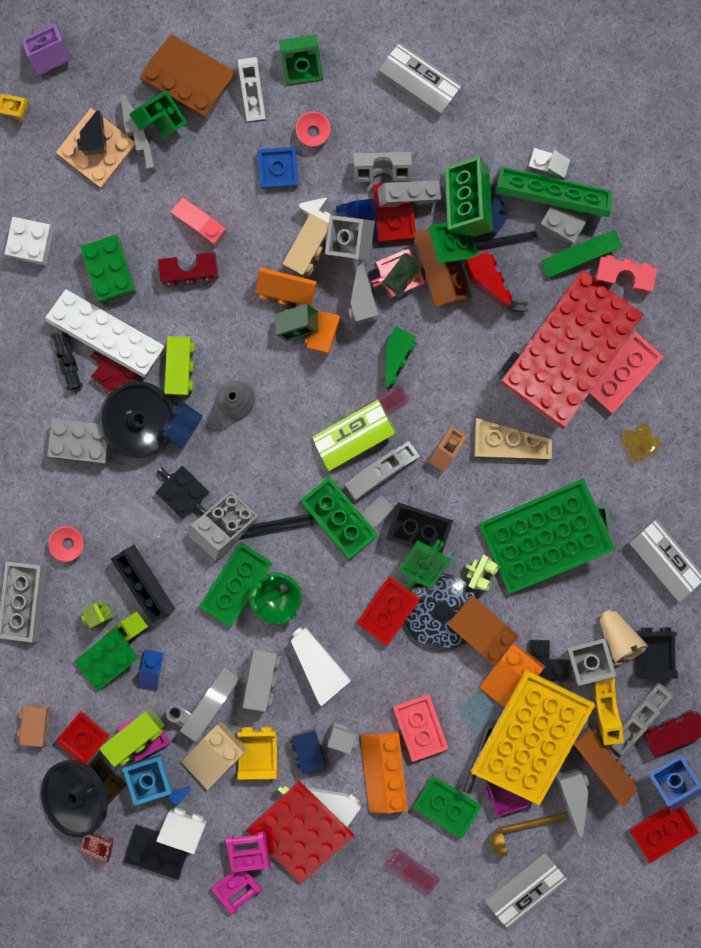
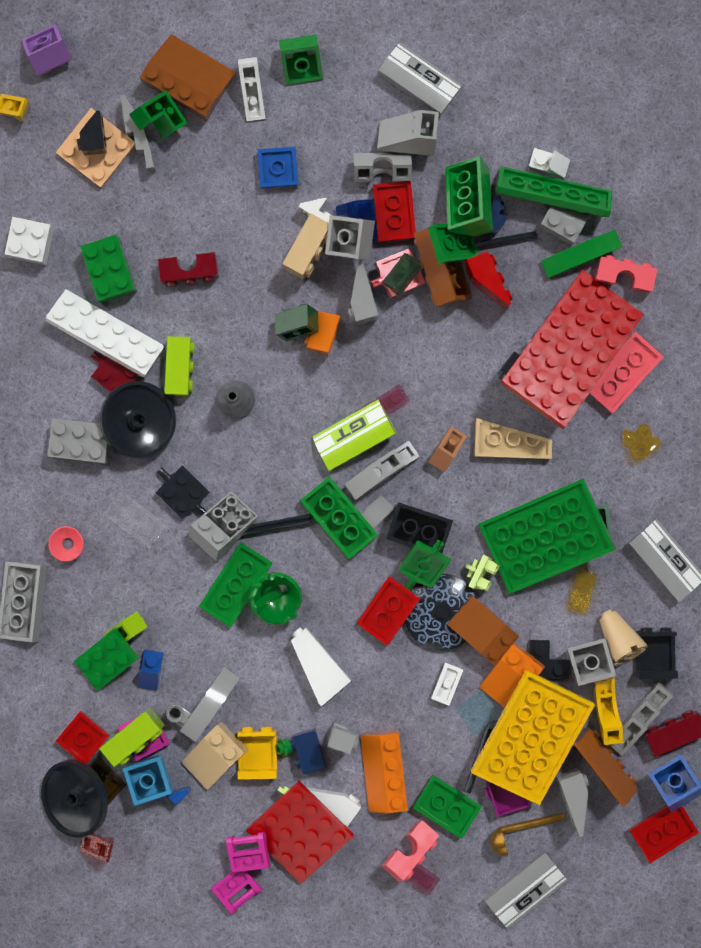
nougat brick [17,704,50,747] -> none
black piece [51,331,83,391] -> none
lime slope [81,600,113,628] -> none
black brick [111,544,175,624] -> none
black plate [124,824,188,880] -> none
white slope [157,807,207,854] -> none
dark blue brick [161,403,203,449] -> none
coral slope [171,197,227,247] -> none
light grey brick [243,647,281,712] -> none
orange slope [255,267,317,307] -> none
coral piece [296,111,331,147] -> none
light grey arch [377,180,441,207] -> none
green slope [386,326,417,388] -> none
coral plate [393,694,448,762] -> none
dark grey bush [511,301,528,312] -> none
none -> green plate [275,738,292,757]
none -> light grey slope [377,110,439,156]
none -> coral arch [381,820,439,882]
none -> white plate [431,662,463,706]
none -> clear yellow slope [568,569,597,614]

